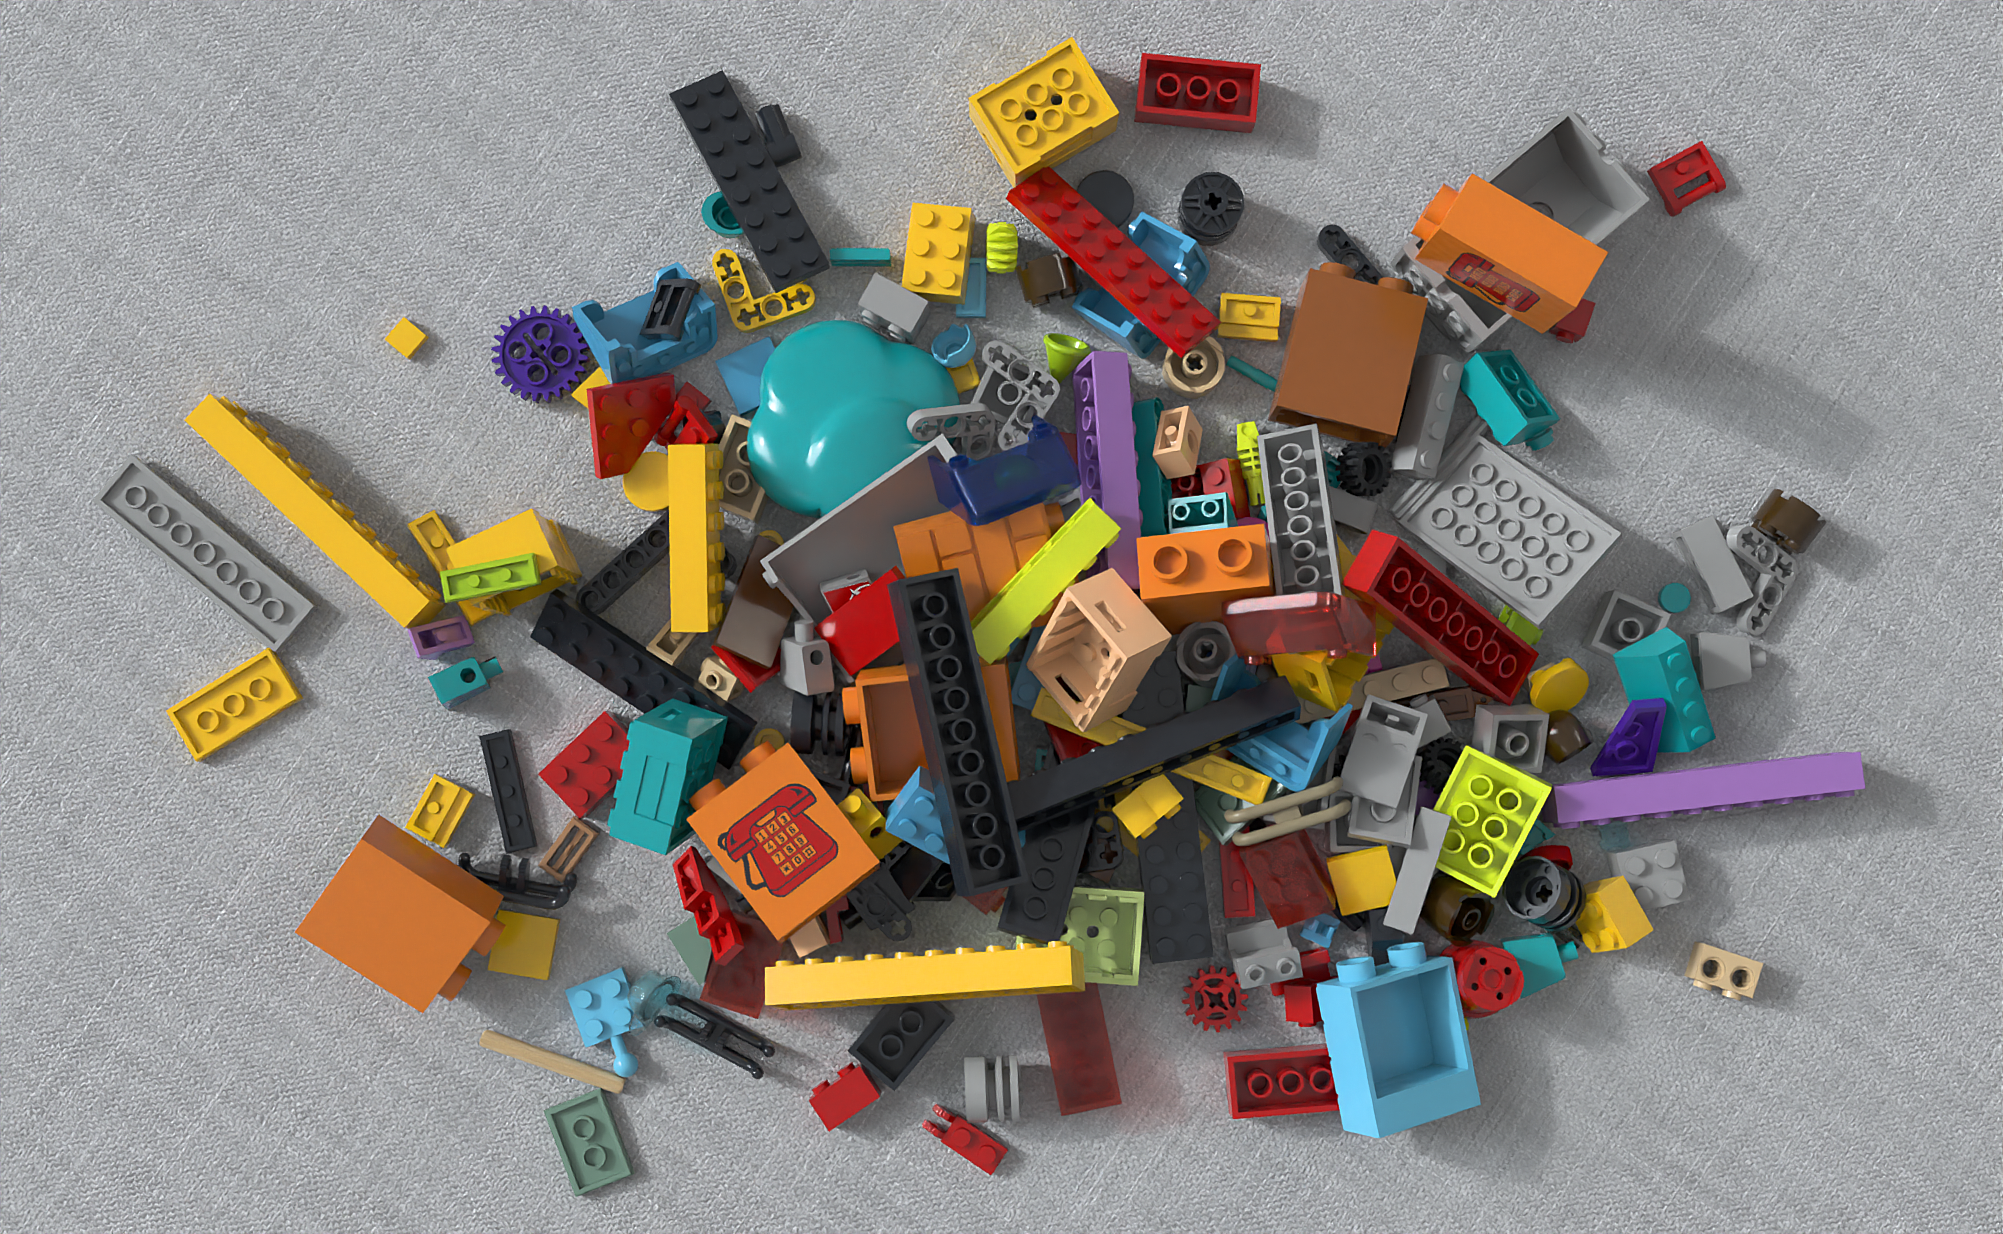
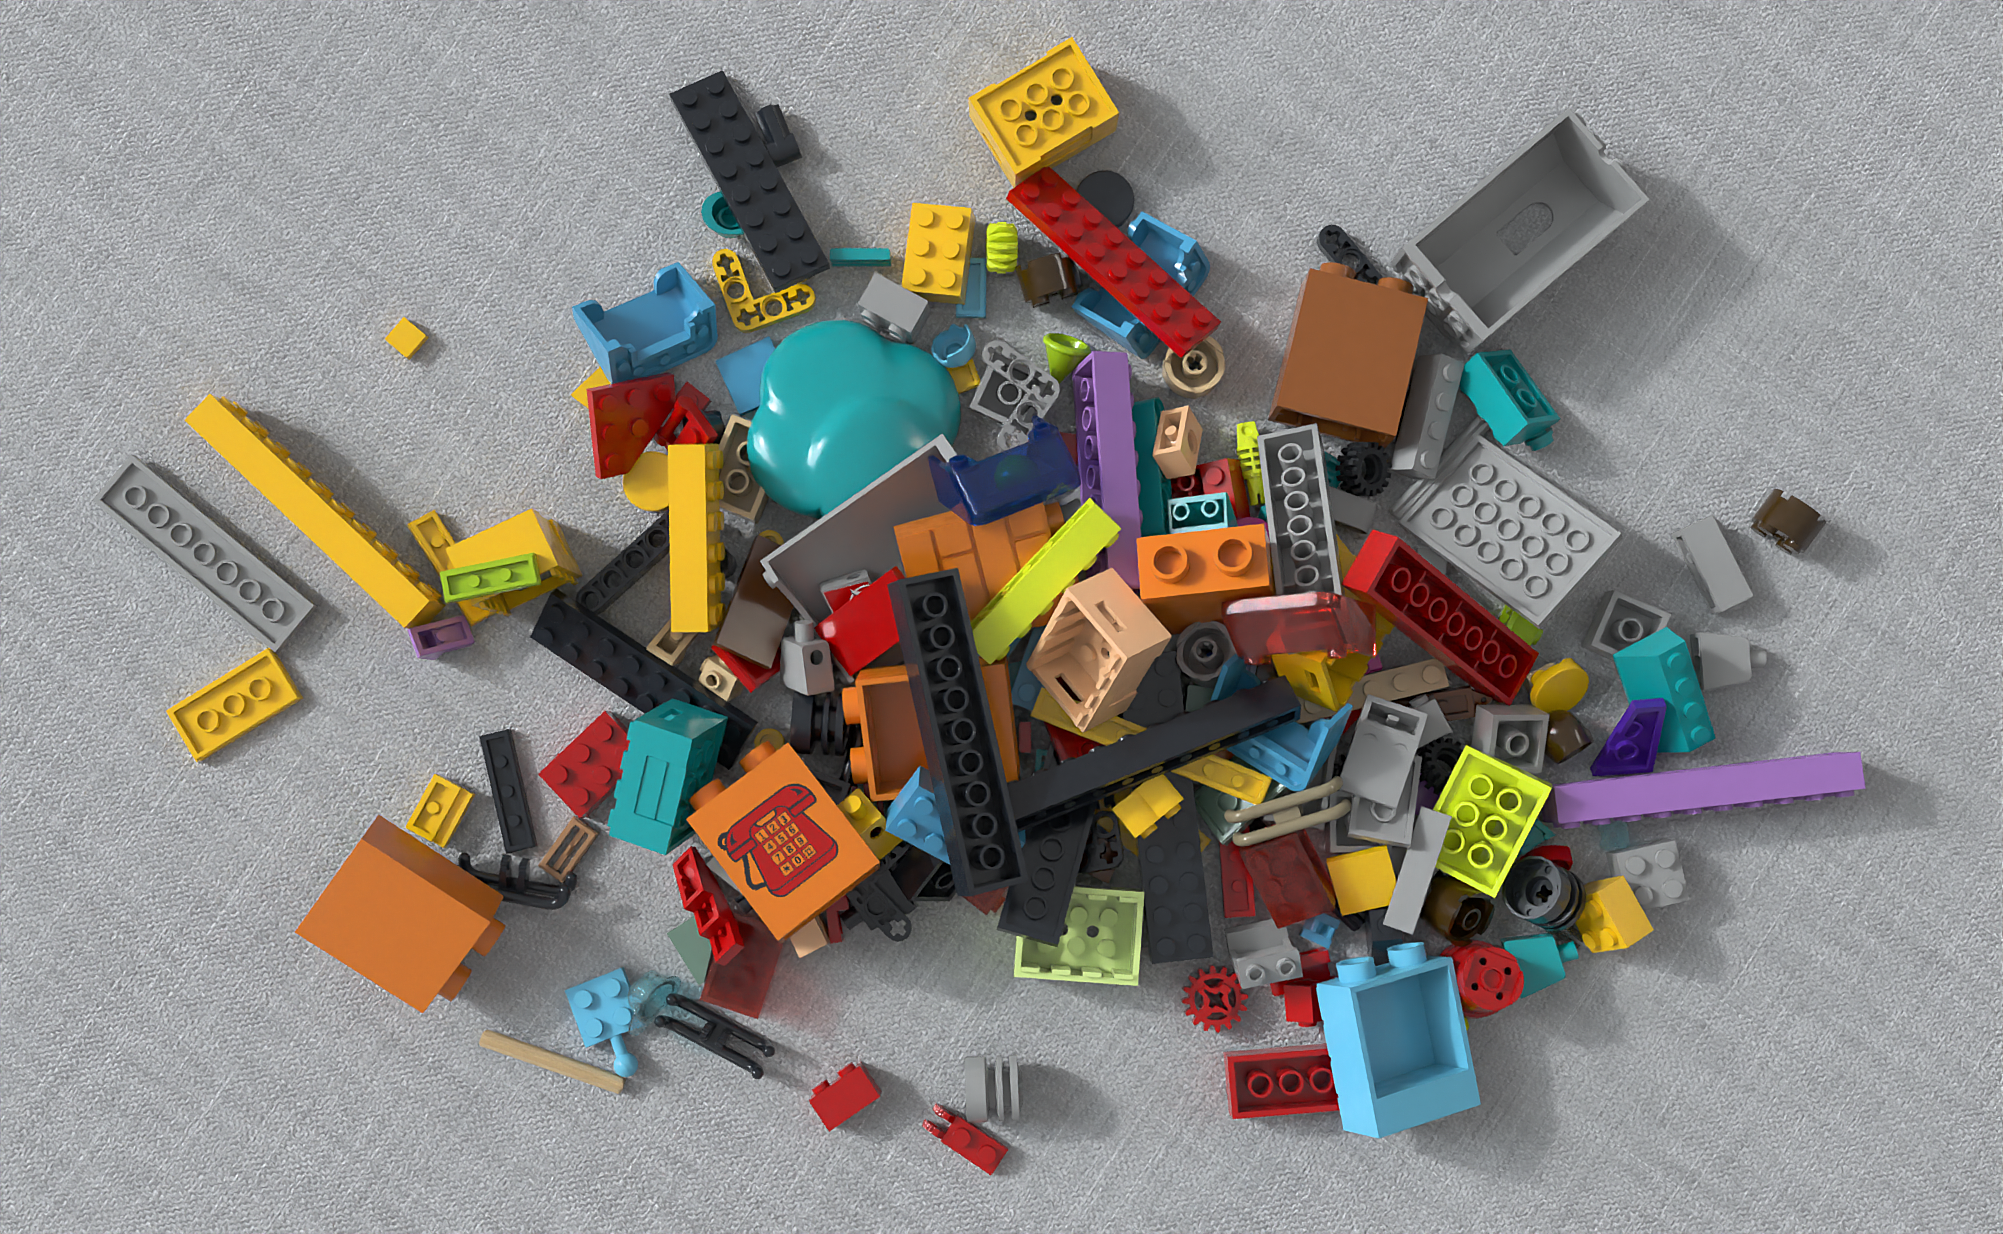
teal torso [428,656,503,710] -> none
yellow tile [487,909,560,980] -> none
dark purple gear [491,305,591,403] -> none
sand green tile [544,1088,635,1197] -> none
black plate [640,278,701,342] -> none
yellow brick [765,941,1085,1011] -> none
black brick [848,1001,955,1091] -> none
light grey beam [907,403,995,485] -> none
clear red brick [1037,982,1122,1116] -> none
red brick [1134,53,1261,133] -> none
black wheel [1177,172,1244,246] -> none
yellow plate [1217,293,1281,342] -> none
teal piece [1226,355,1277,392] -> none
orange brick [1411,173,1608,334] -> none
red brick [1548,298,1596,344] -> none
red plate [1647,141,1726,217] -> none
teal tile [1658,583,1691,613] -> none
tan brick [1684,941,1763,1001] -> none
light grey beam [1726,525,1798,635] -> none
none -> red tile [1019,722,1031,753]

